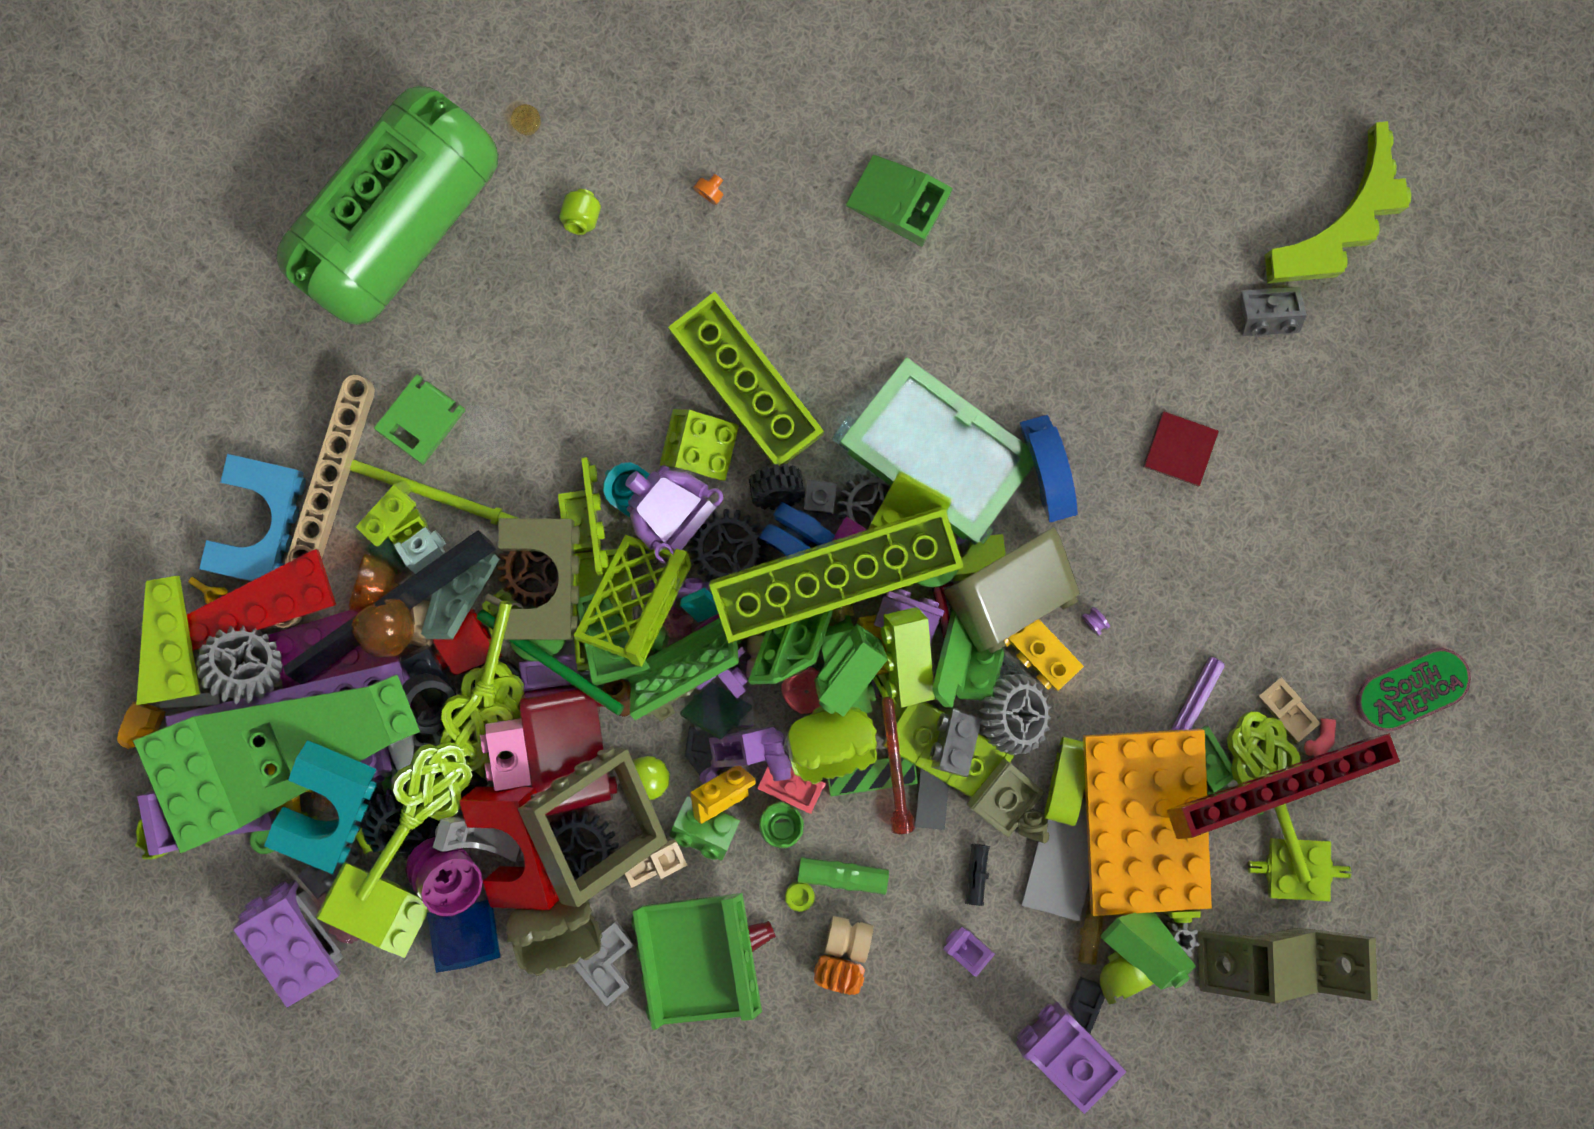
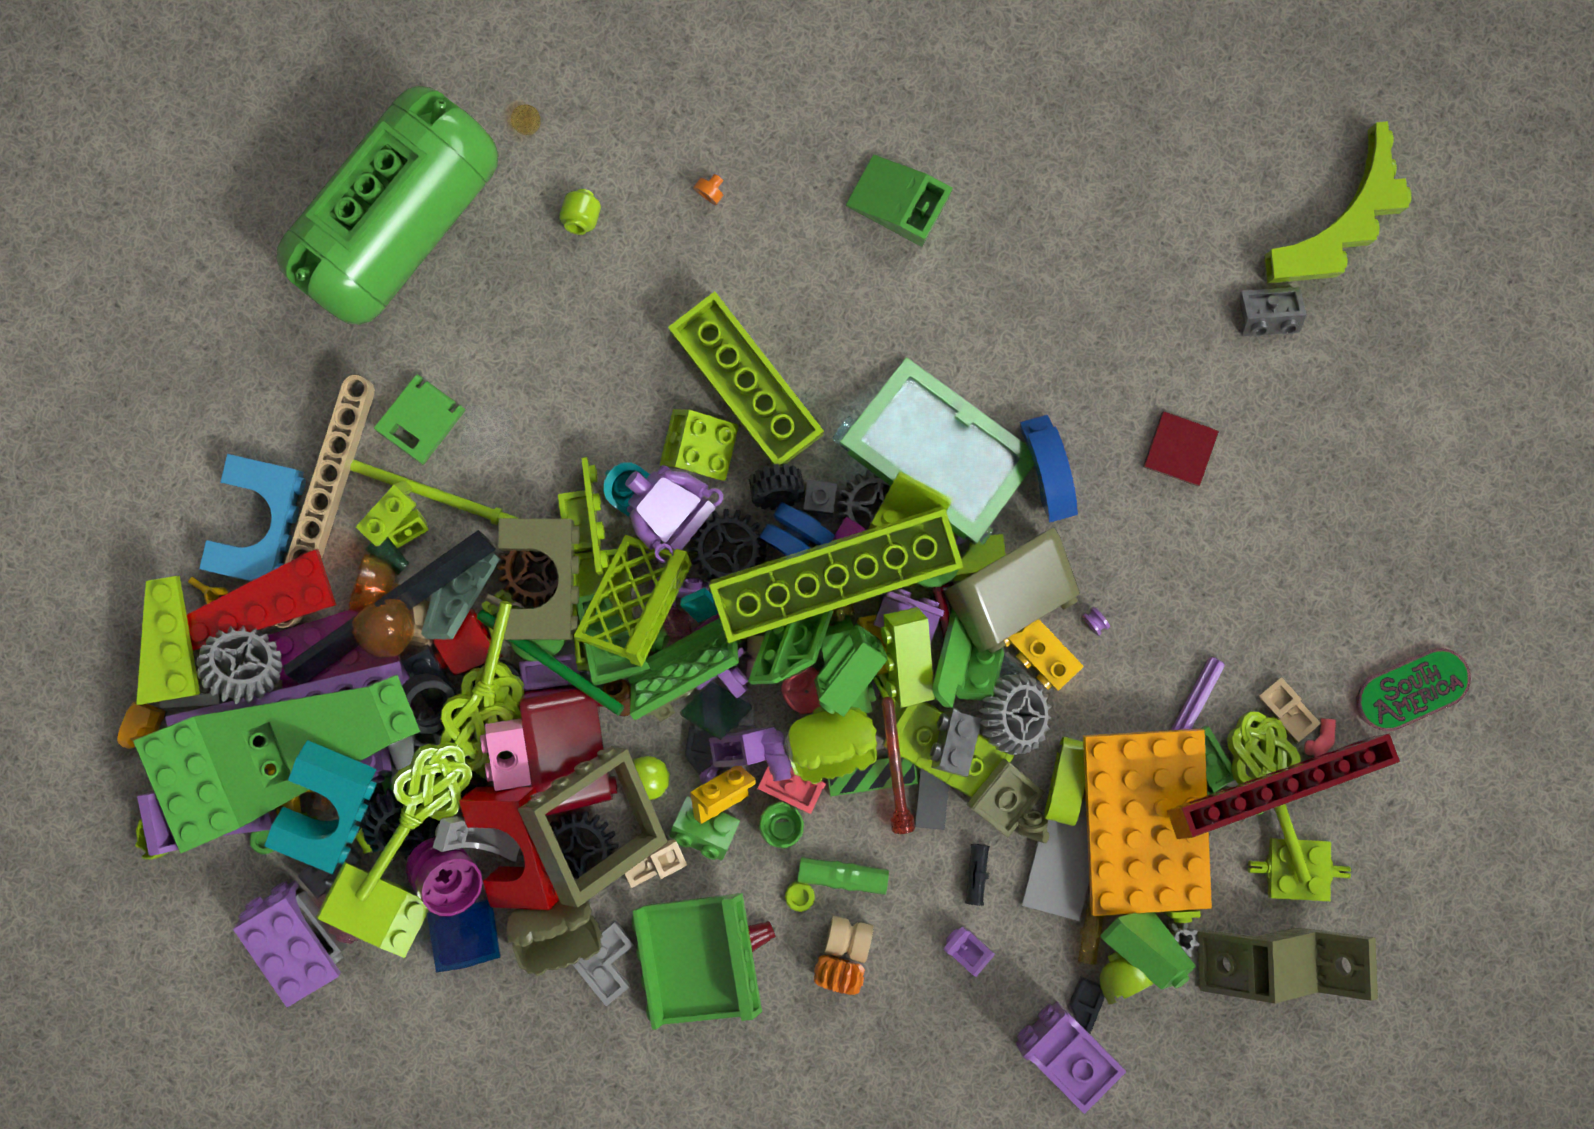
light aqua brick [394,527,446,574] -> none

